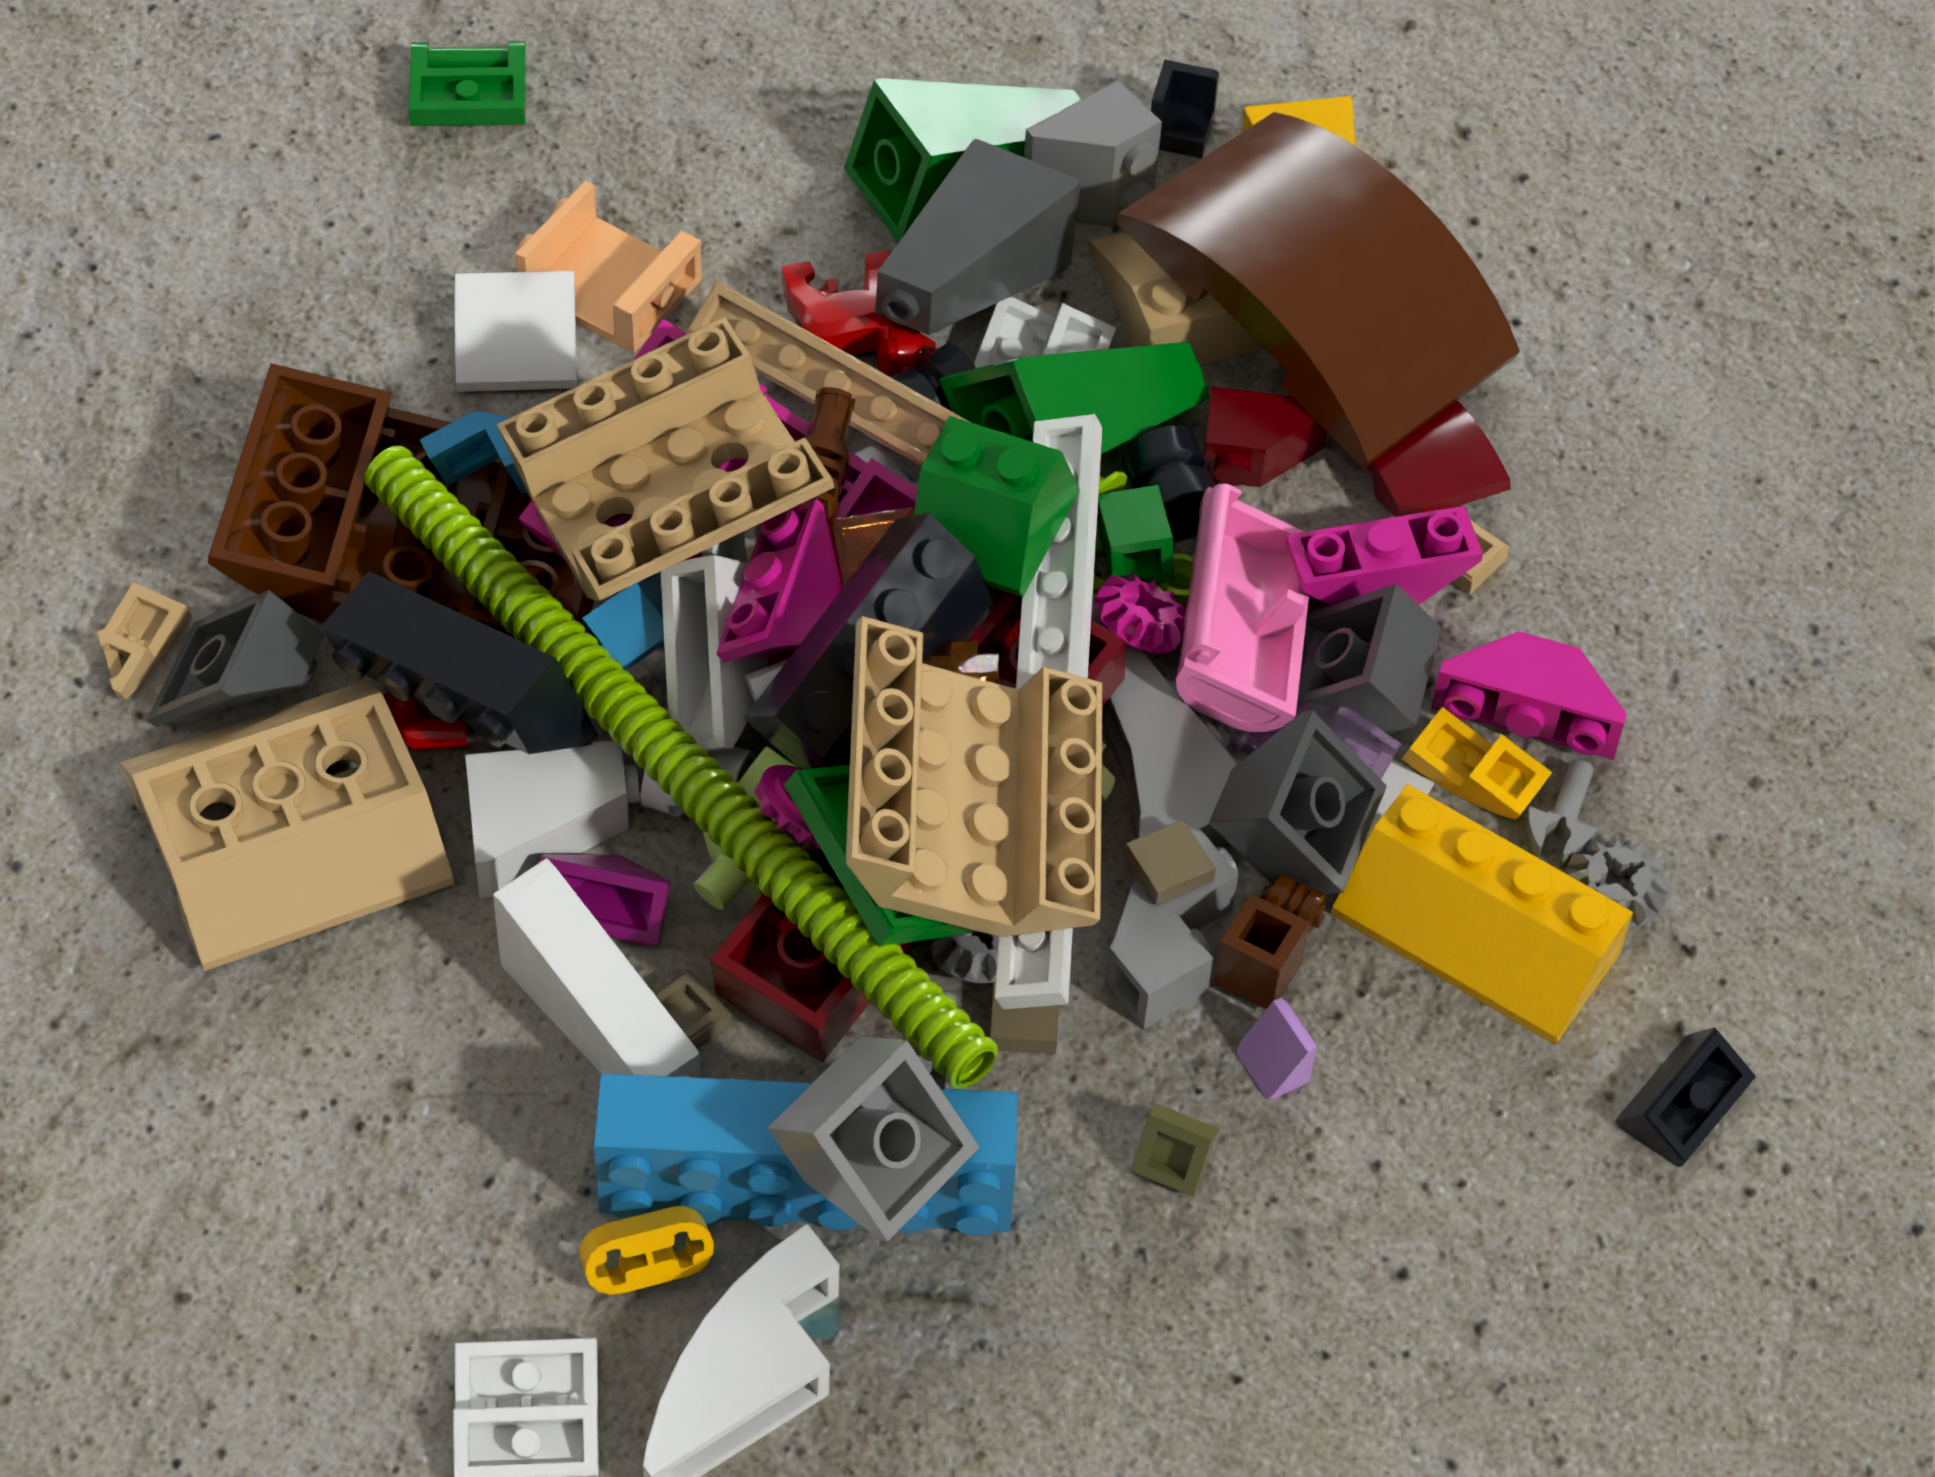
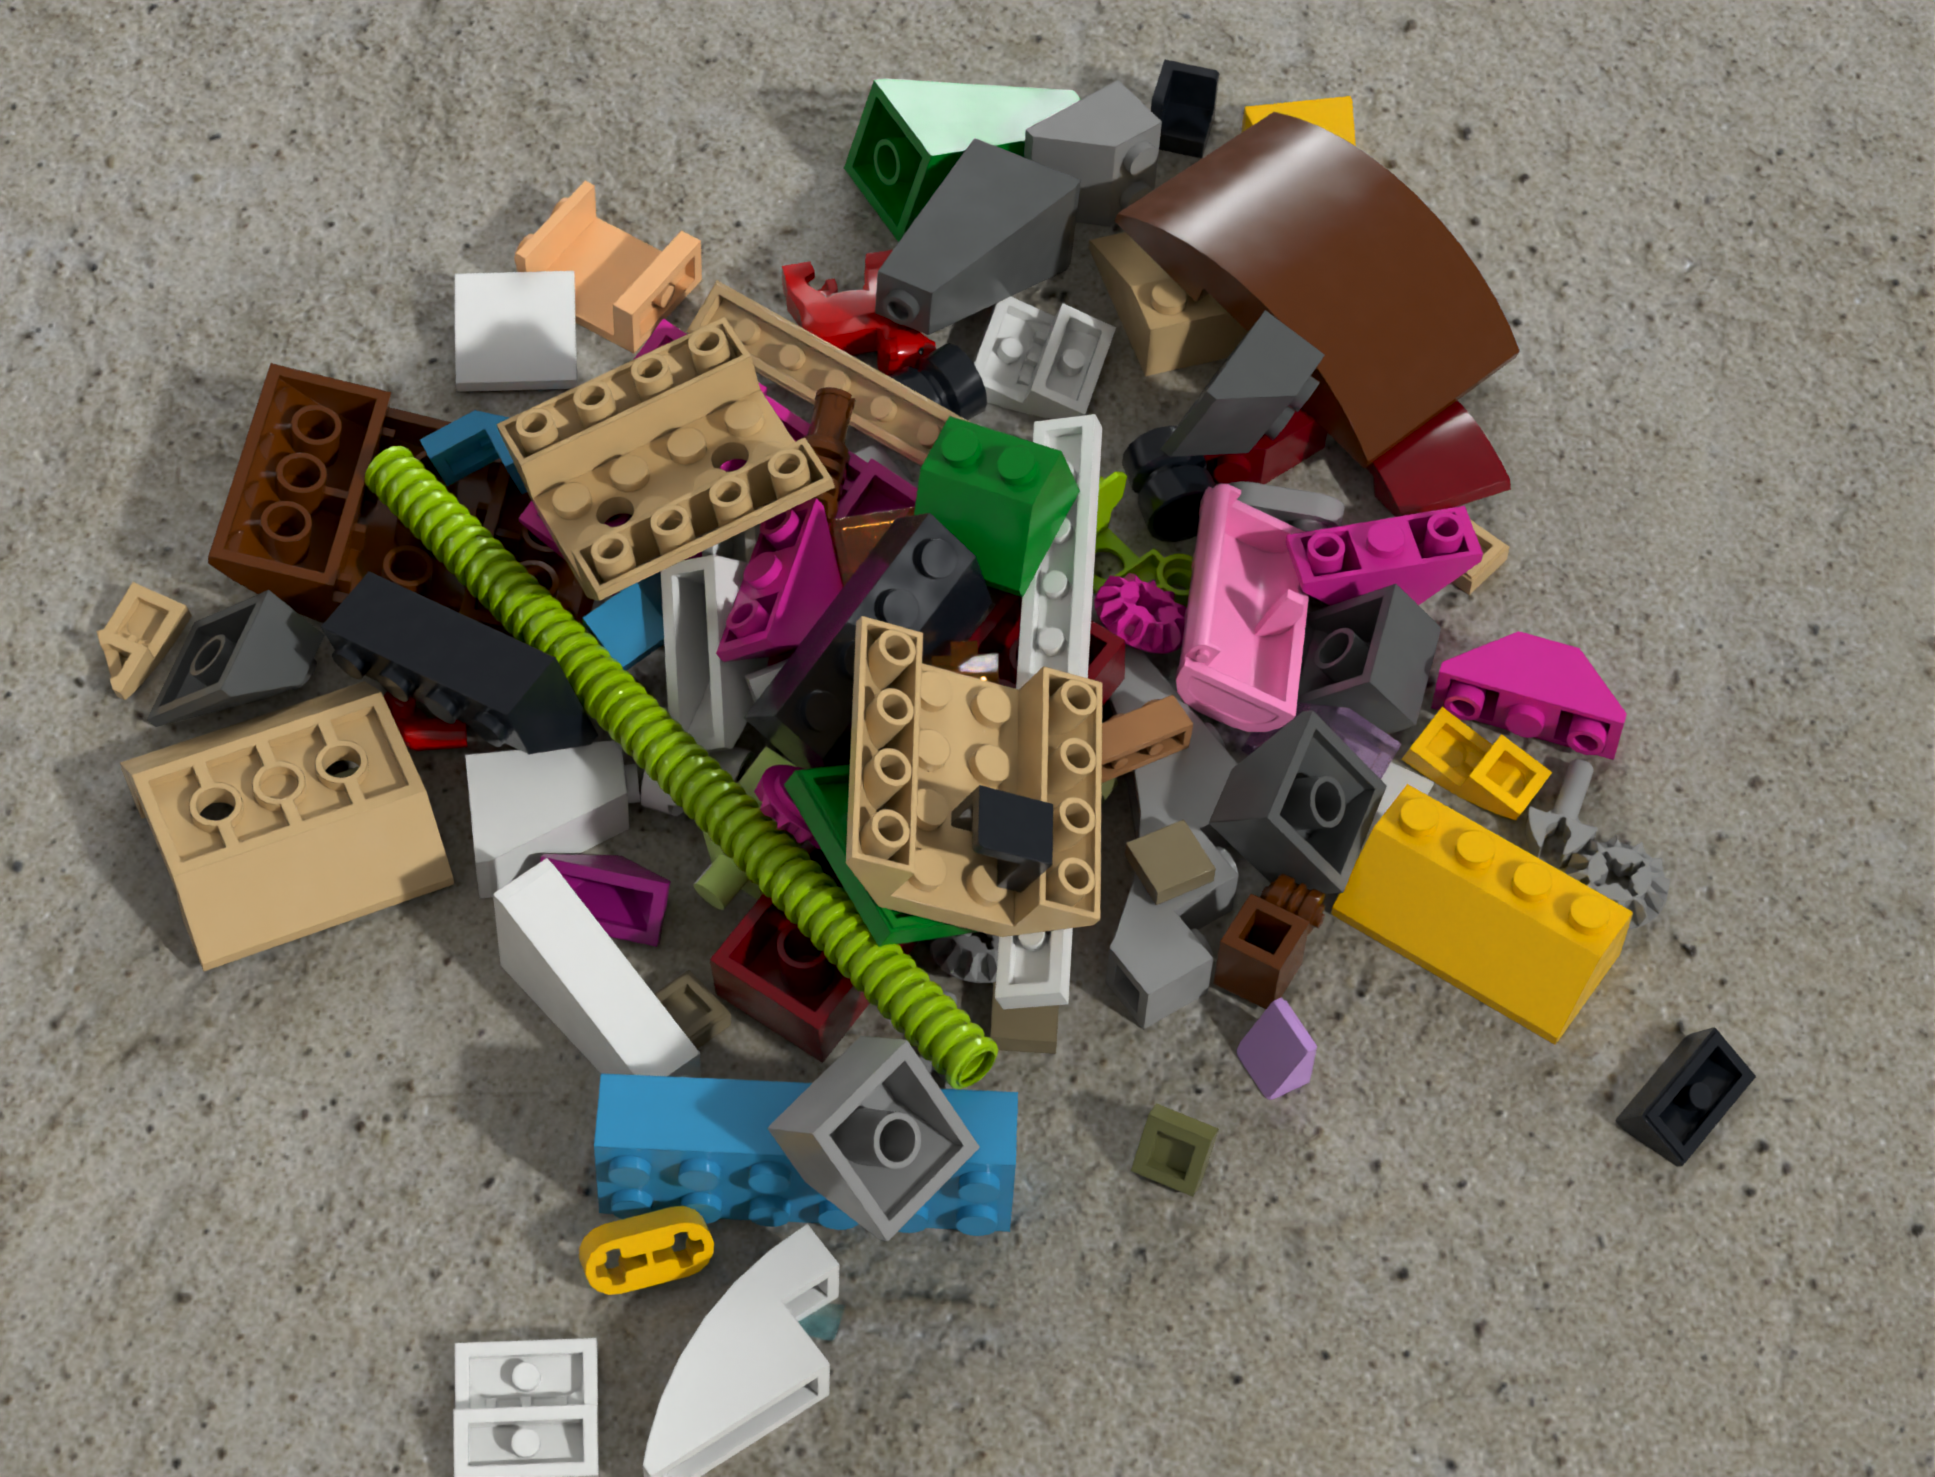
green plate [409,41,527,126] -> none
green slope [939,342,1210,454] -> none
green brick [1098,485,1174,584] -> none
none -> black panel [951,785,1053,893]
none -> medium nougat piece [1102,695,1193,783]
none -> dark grey slope [1160,310,1325,457]
none -> light grey plate [1228,482,1345,532]

